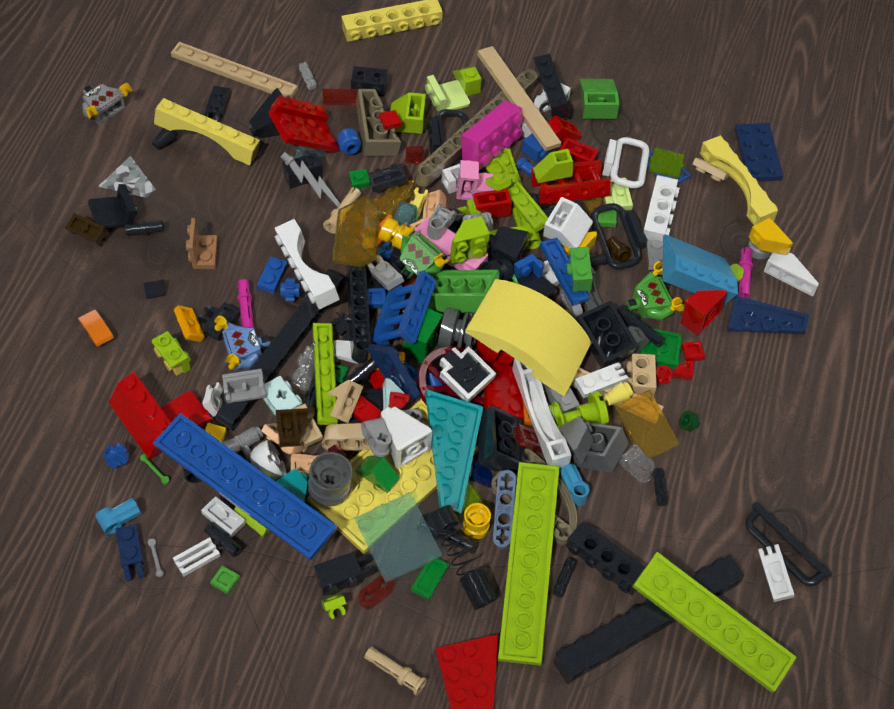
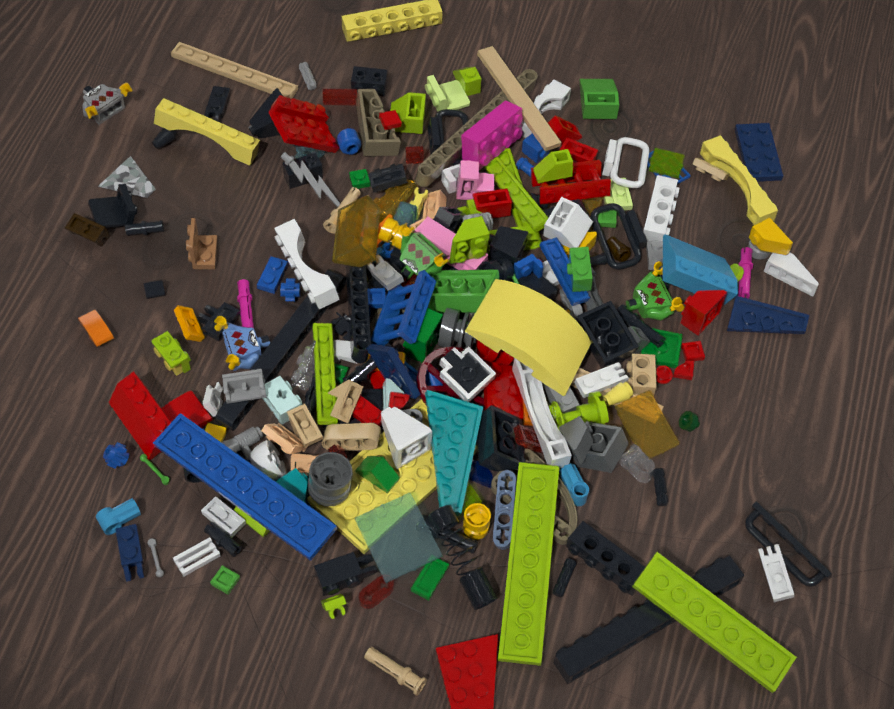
dark brown wing [275,408,315,447] -> none
light grey piece [361,417,392,457] -> none
light grey piece [427,204,456,240] -> none
lime plate [486,170,518,191] -> none
black arch [534,53,569,118] -> none

